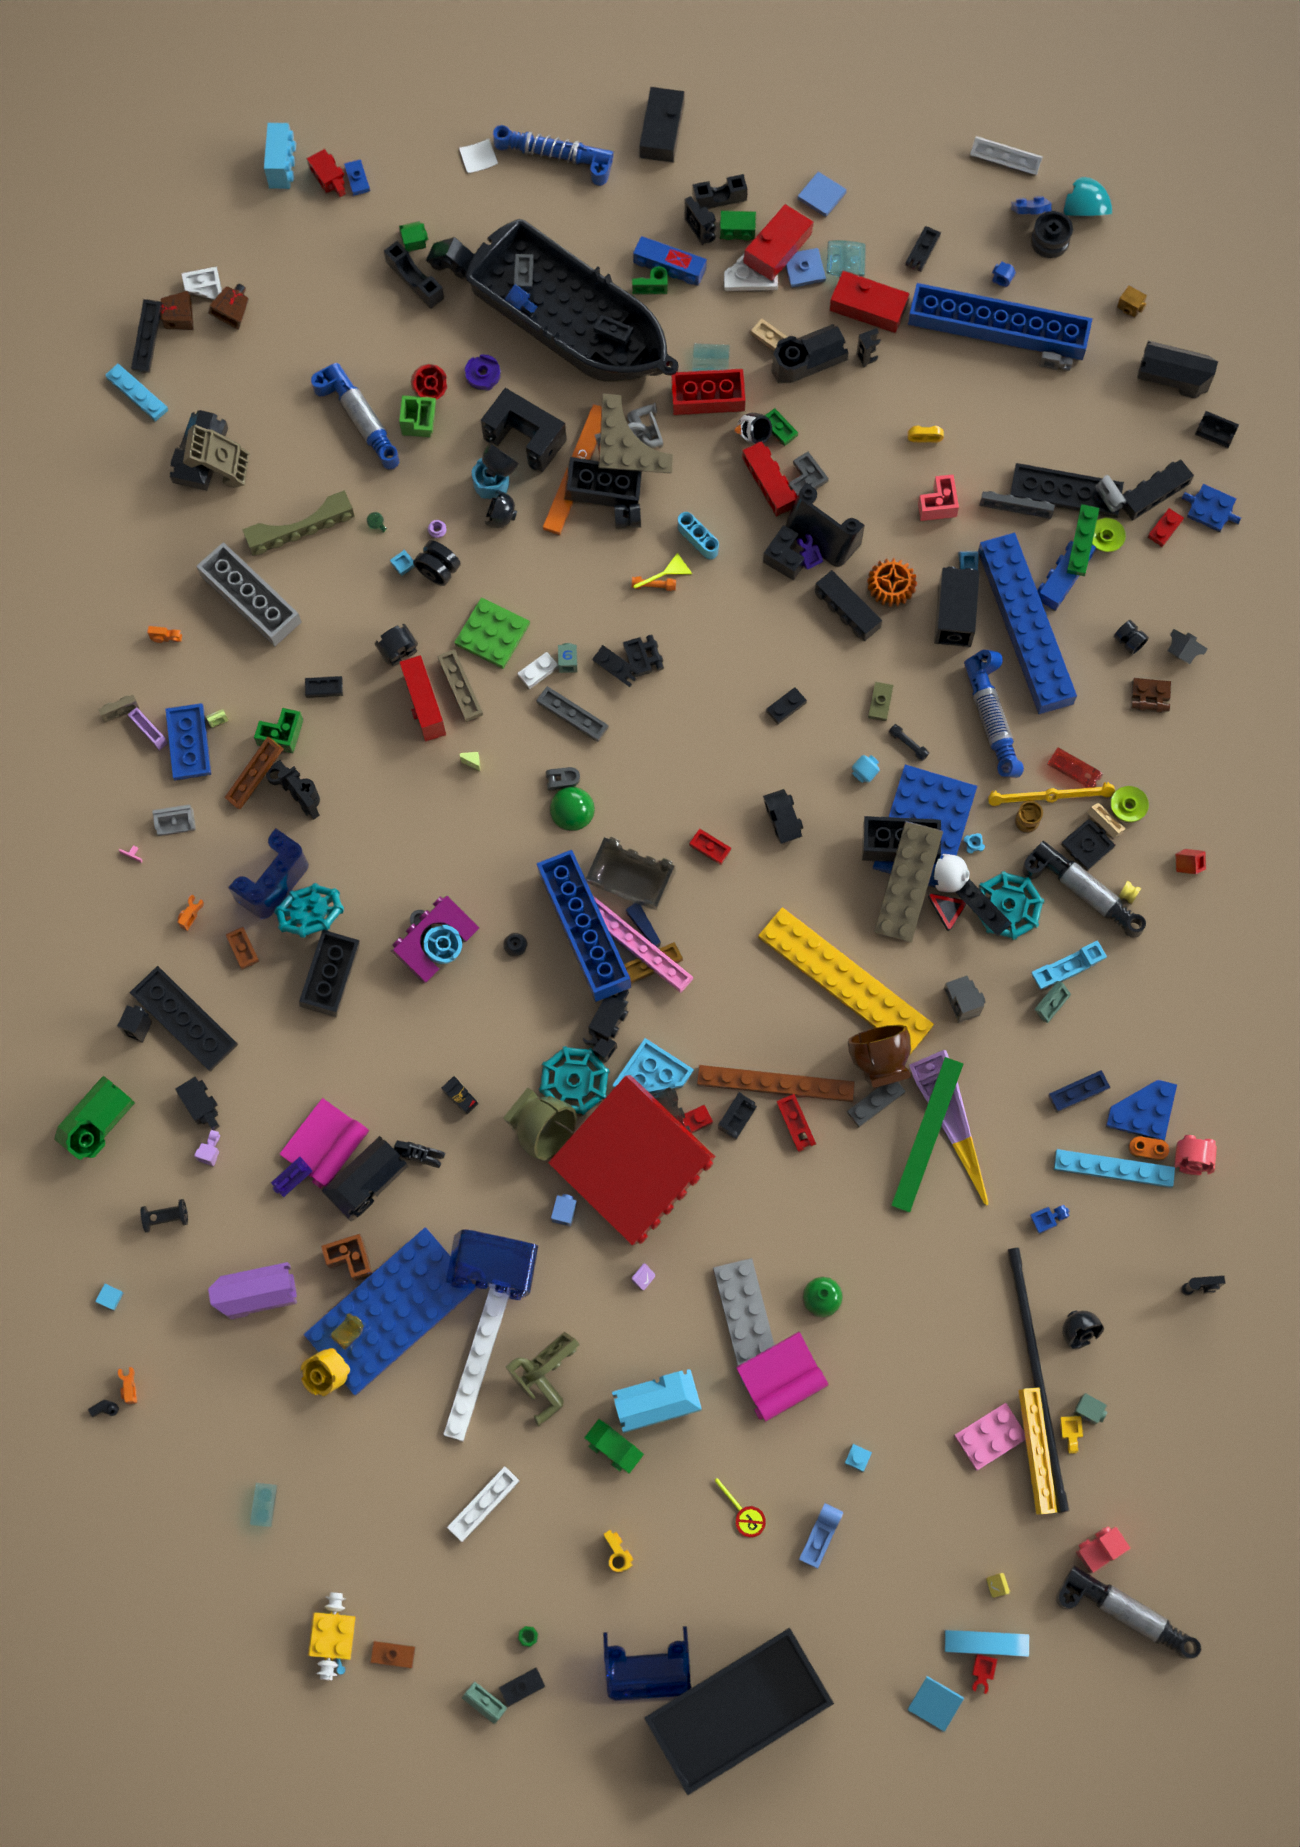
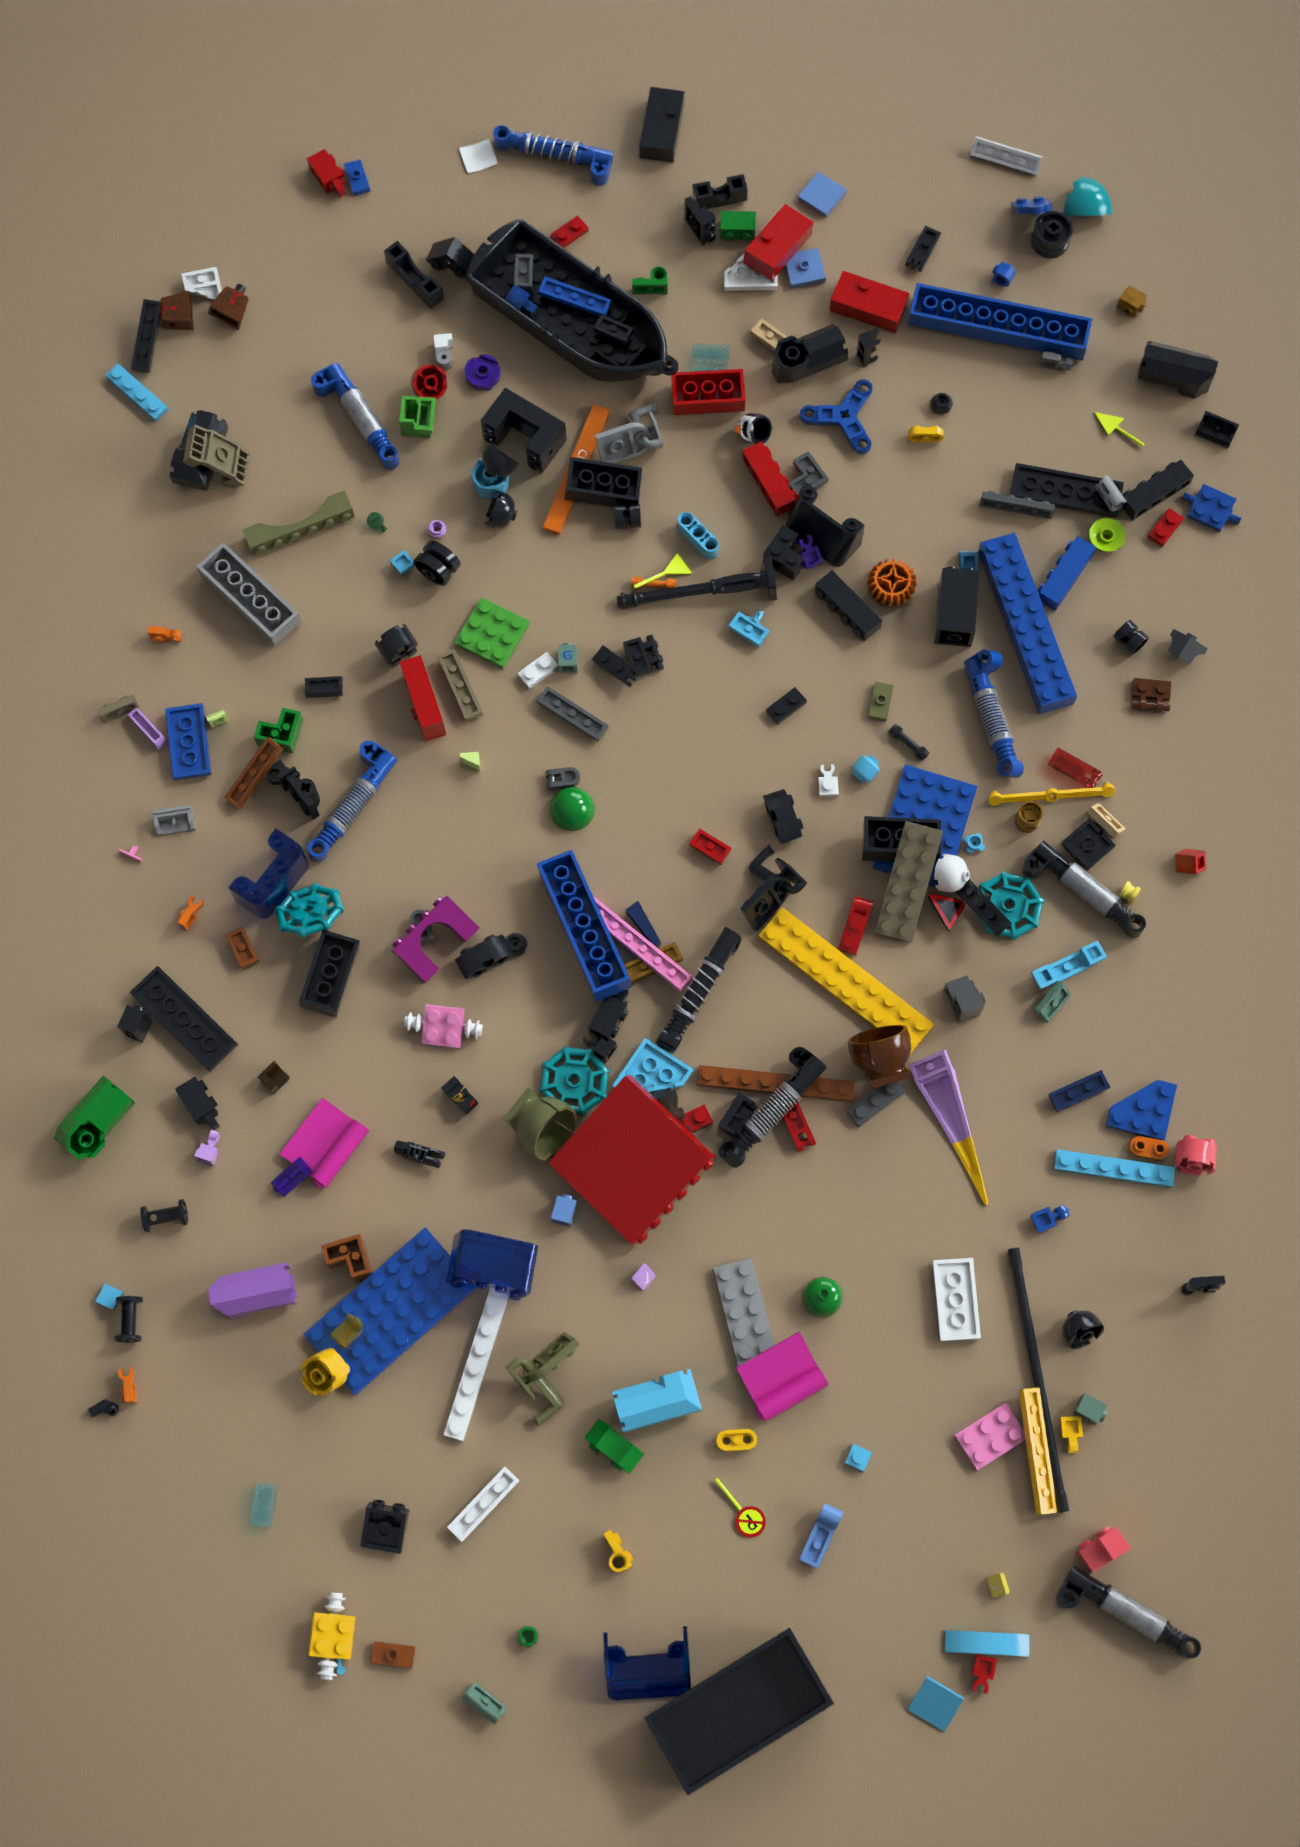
medium azure brick [264,123,296,189] -> none
black brick [322,1136,408,1222] -> none
green brick [399,221,428,252] -> none
medium azure cylinder [423,925,462,964] -> none
black plate [499,1667,546,1707] -> none
clear smoke windscreen [586,837,676,910] -> none
dark tan plate [599,394,673,474] -> none
blue brick [633,236,707,286] -> none
green plate [765,408,798,446] -> none
clear light blue slope [827,240,866,277] -> none
green tile [891,1057,964,1212] -> none
coral brick [918,474,959,521] -> none
green plate [1066,504,1099,577] -> none
lime dish [1111,786,1149,822] -> none
none -> black hose [114,1296,143,1343]
none -> dark brown panel [258,1061,290,1094]
none -> blue piece [308,740,398,862]
none -> black plate [360,1499,410,1554]
none -> bright pink plate [404,1004,483,1048]
none -> leg [434,333,453,371]
none -> black brick [455,934,514,979]
none -> blue plate [538,277,611,316]
none -> red plate [550,215,589,248]
none -> black piece [617,556,777,609]
none -> black piece [656,927,742,1053]
none -> yellow plate [716,1429,757,1452]
none -> black piece [719,1047,827,1168]
none -> medium azure plate [728,610,769,647]
none -> black plate [740,844,807,931]
none -> blue piece [800,379,873,454]
none -> white plate [818,764,839,797]
none -> red plate [838,896,874,955]
none -> black plate [930,393,953,414]
none -> white plate [932,1258,981,1342]
none -> neon yellow piece [1094,412,1145,447]

